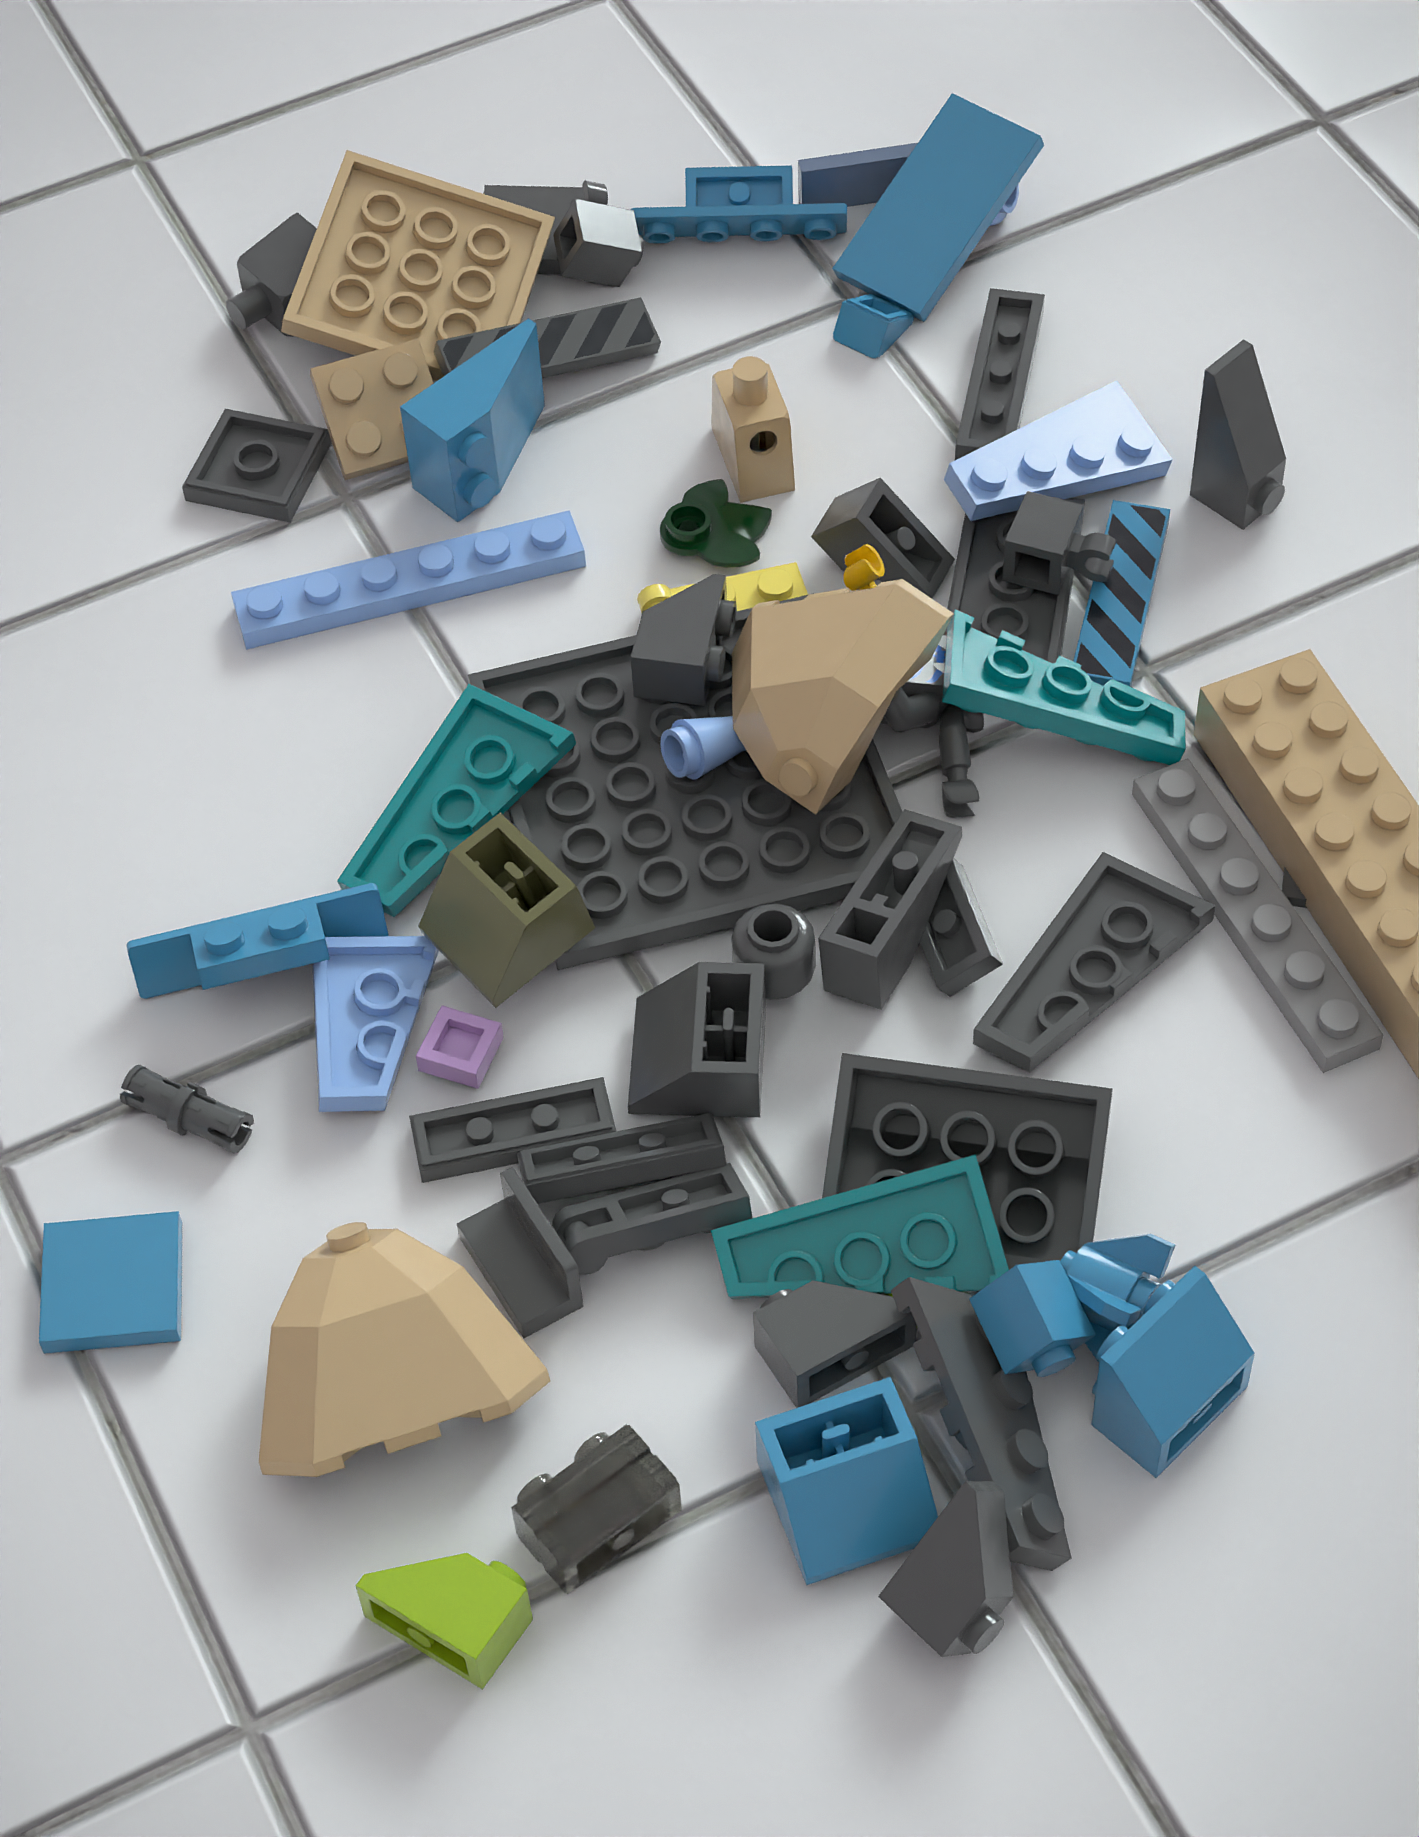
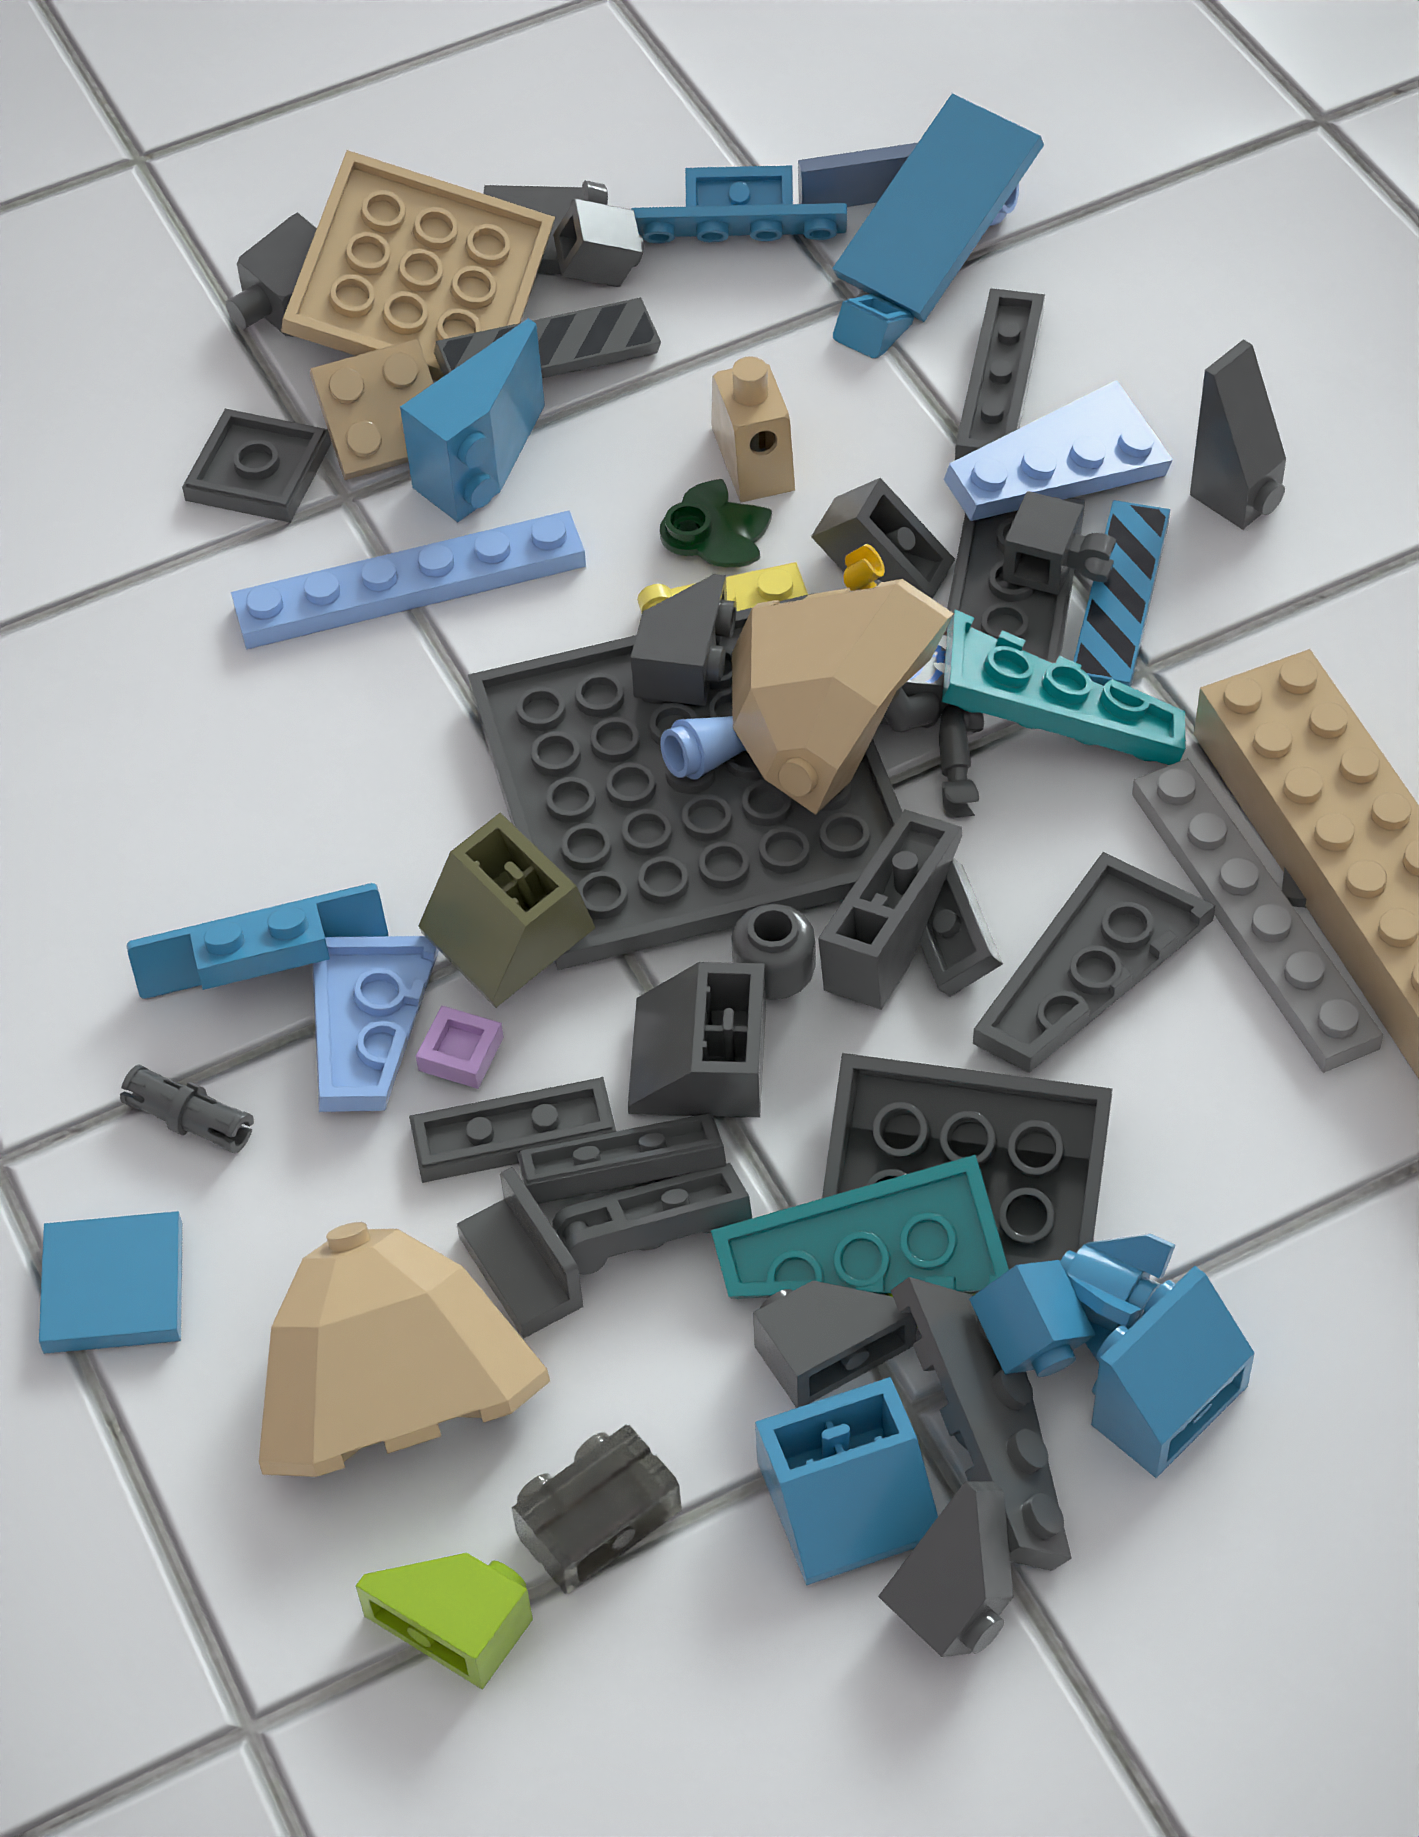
teal wing [337,684,576,917] -> none

